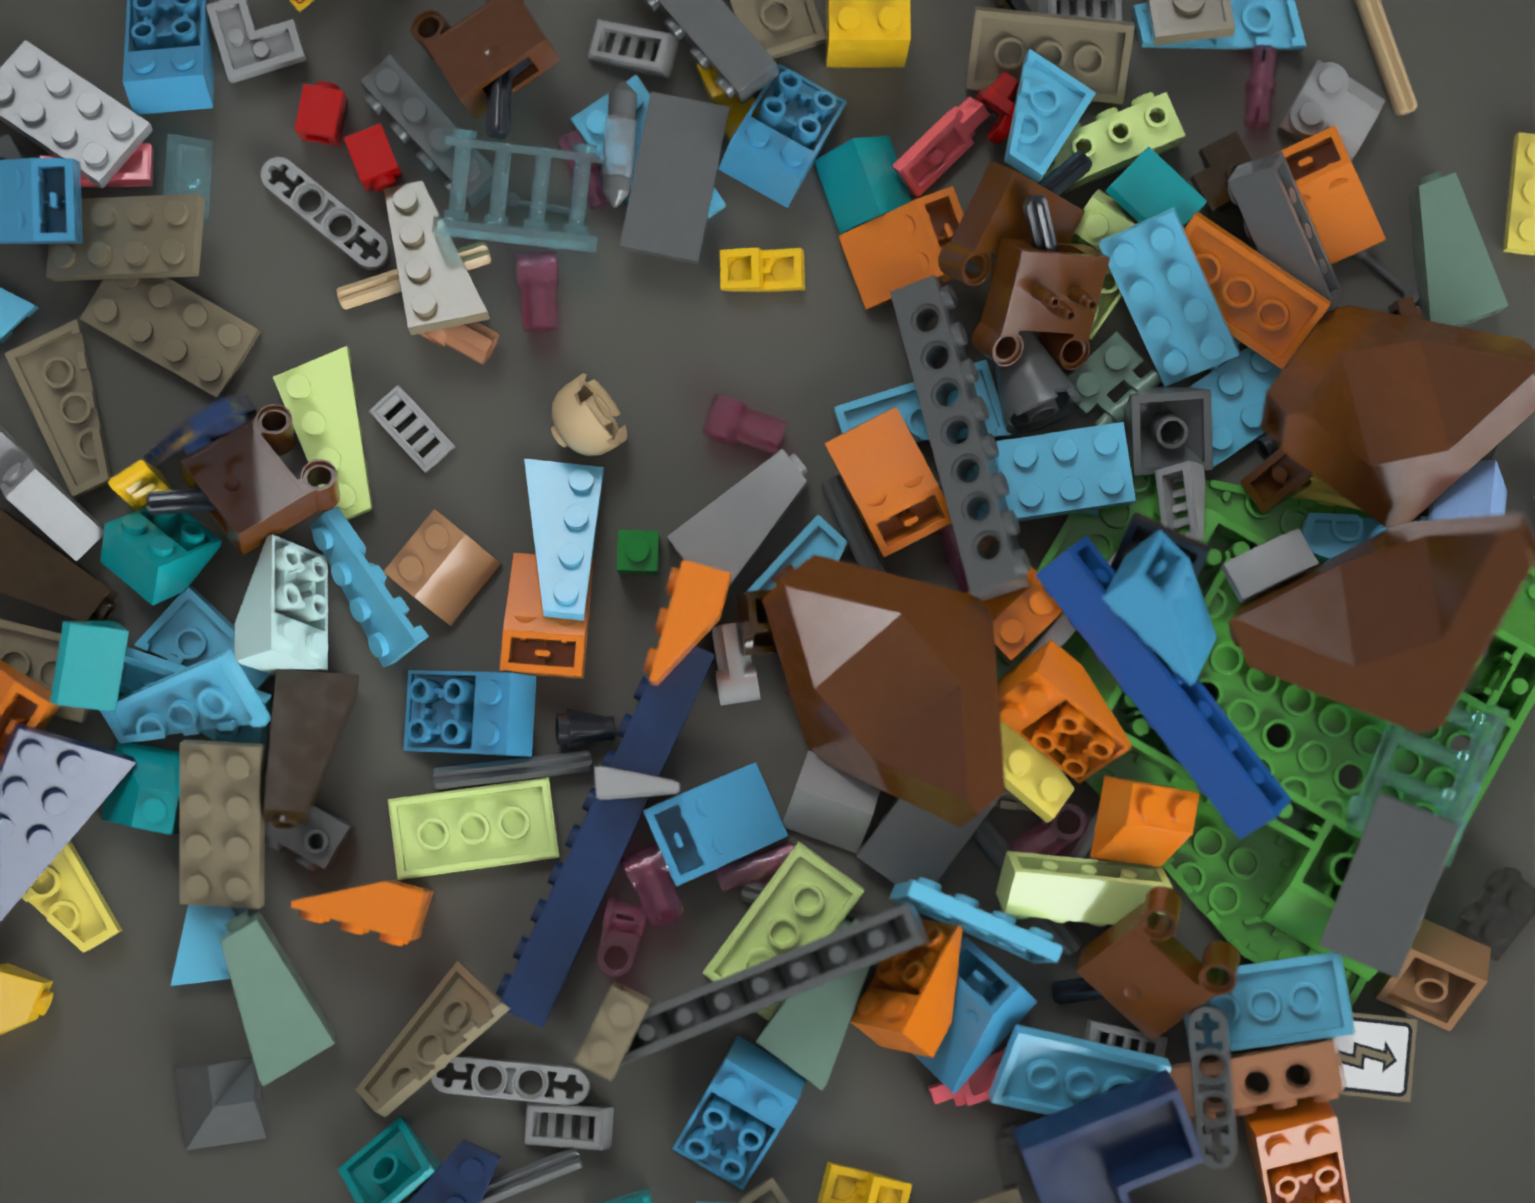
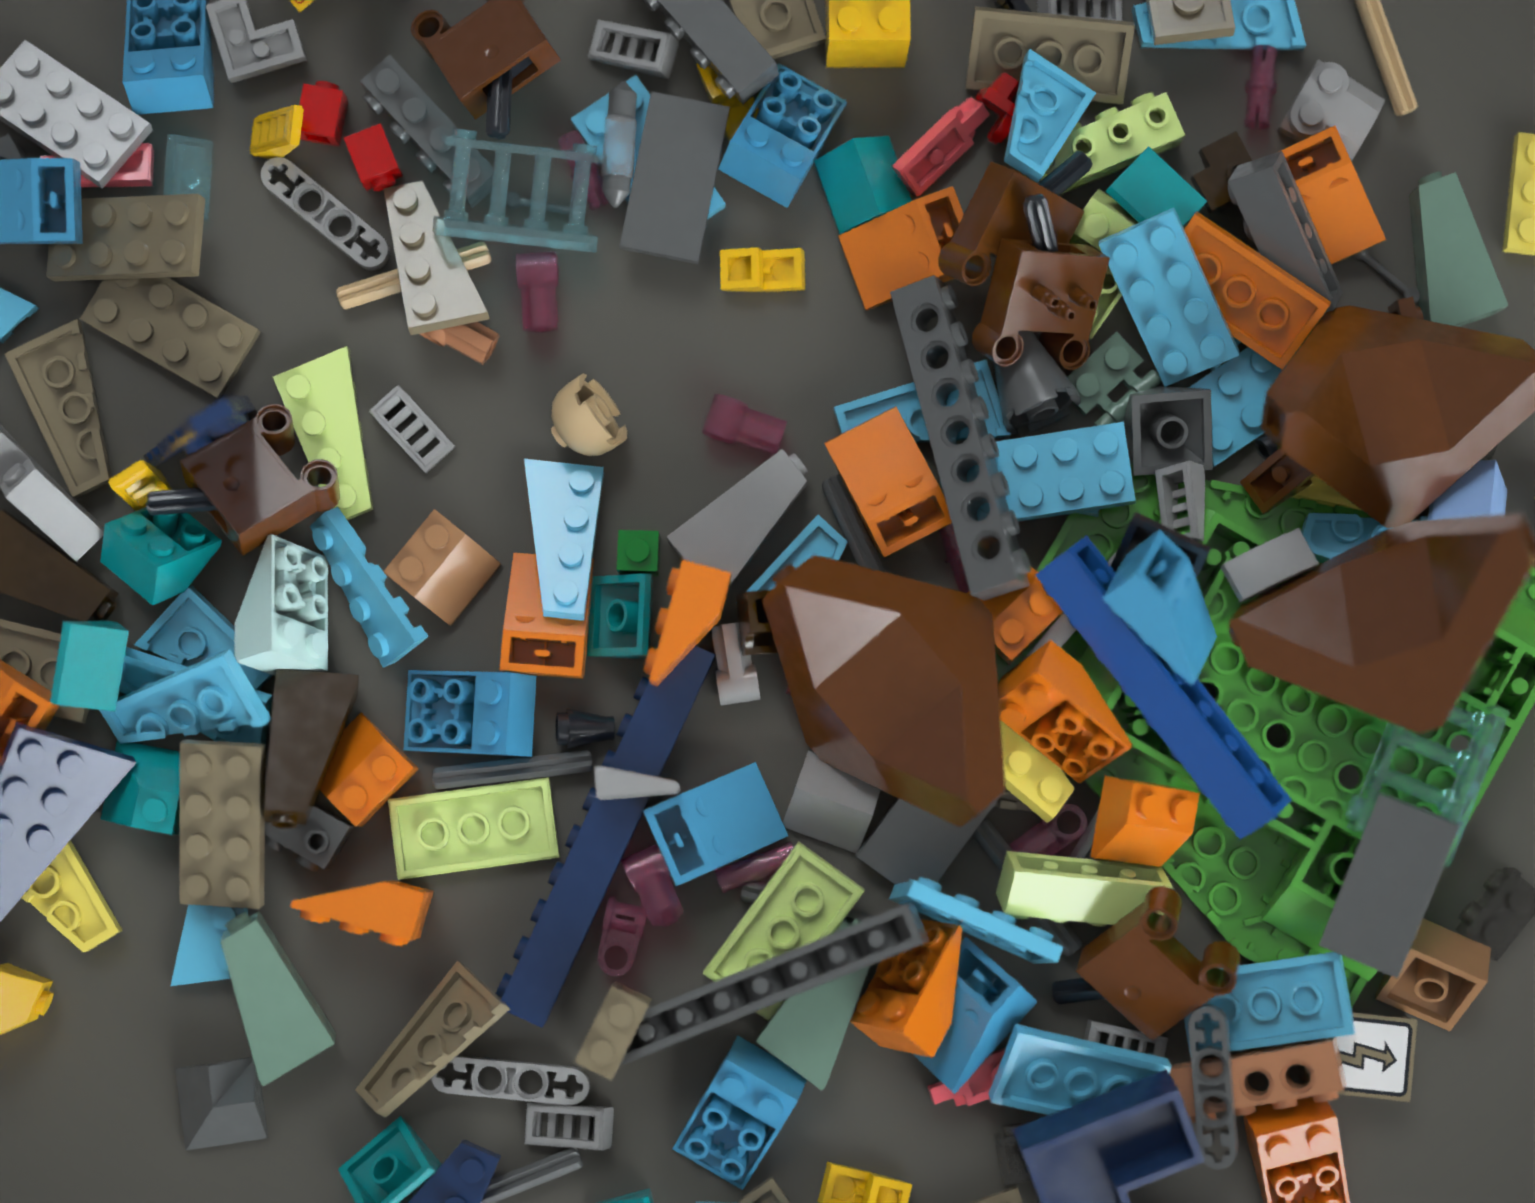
none -> yellow slope [250,104,304,159]
none -> orange slope [320,712,419,827]
none -> teal slope [587,574,653,659]

